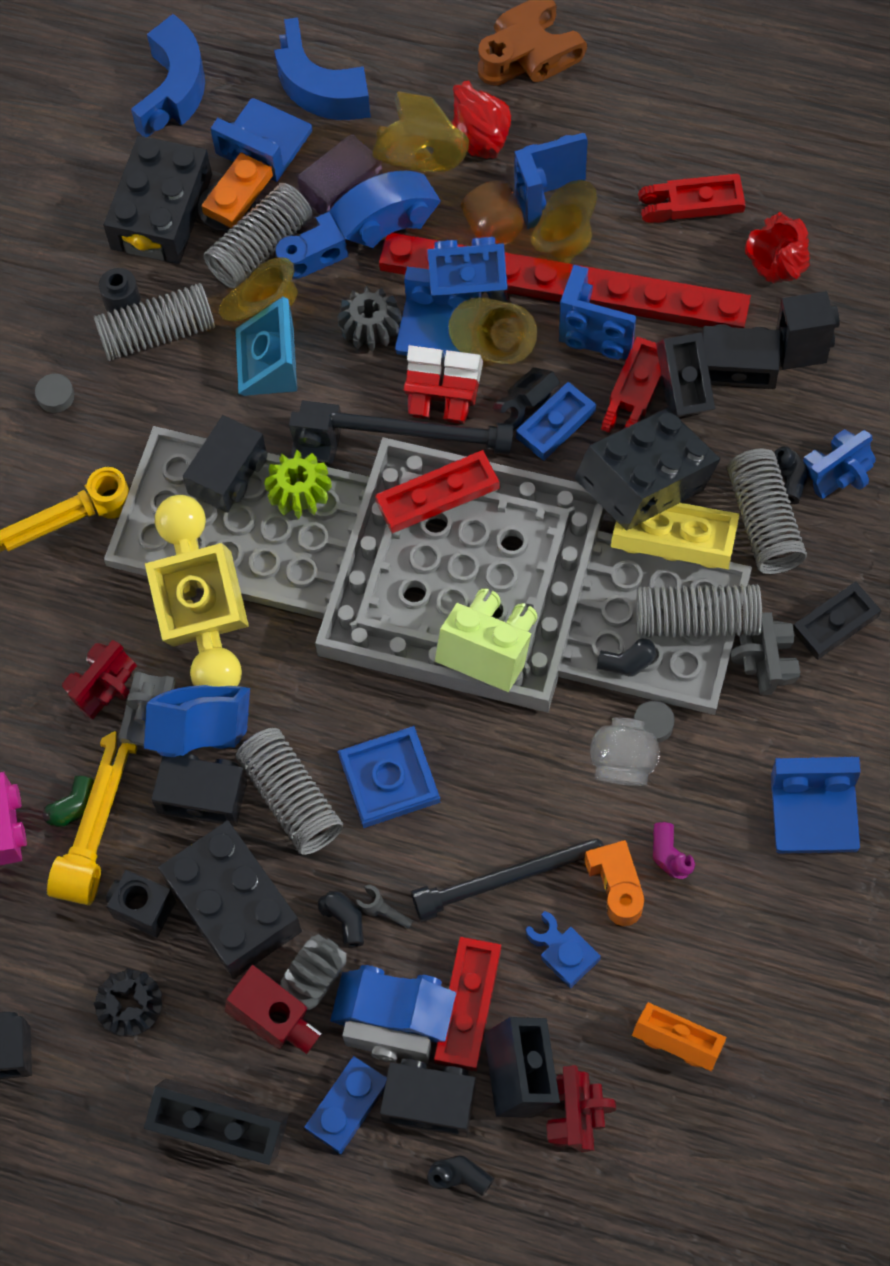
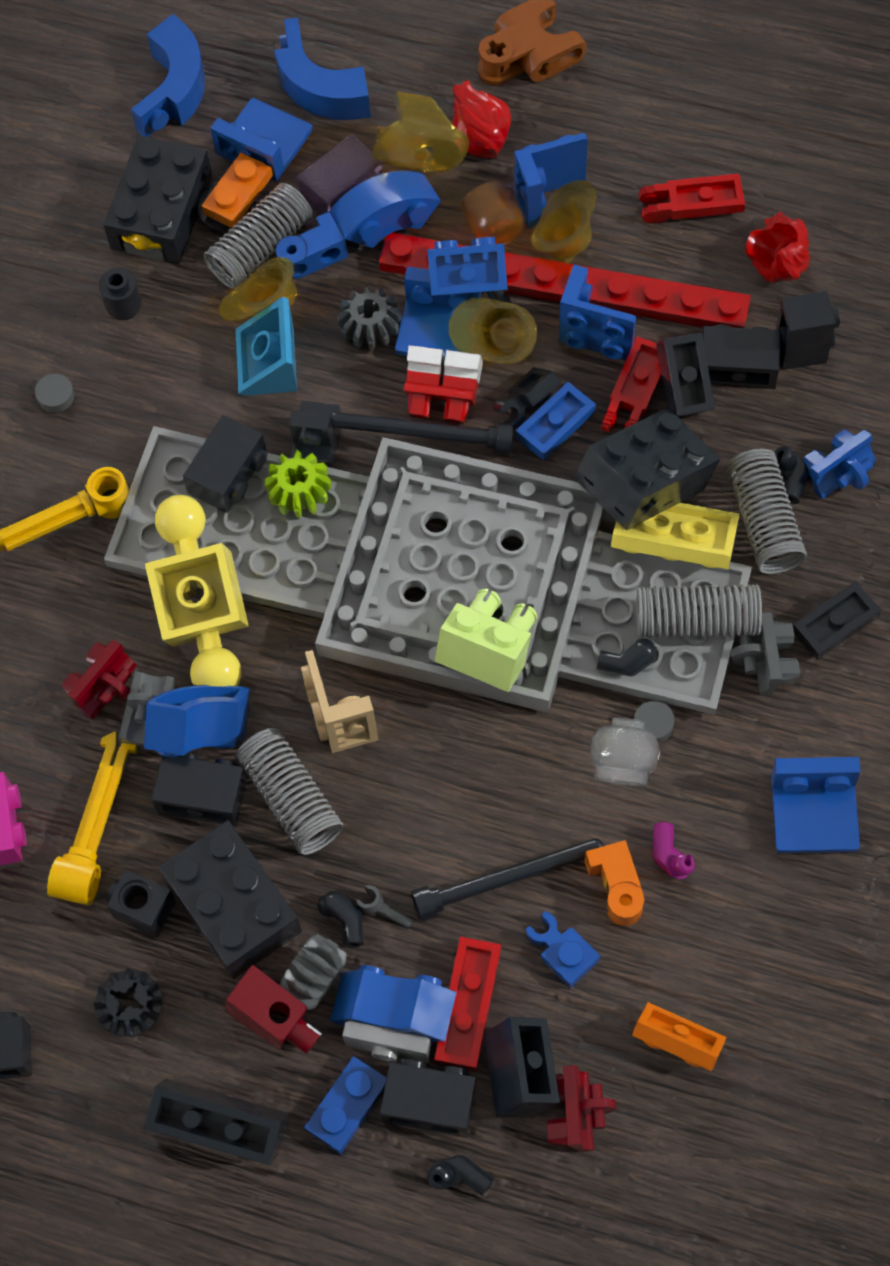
dark green arm [43,776,94,827] -> none
light grey piece [94,283,215,361] -> none
blue tile [338,726,441,828] -> none
red plate [375,450,500,534] -> none
none -> tan bracket [300,650,378,753]

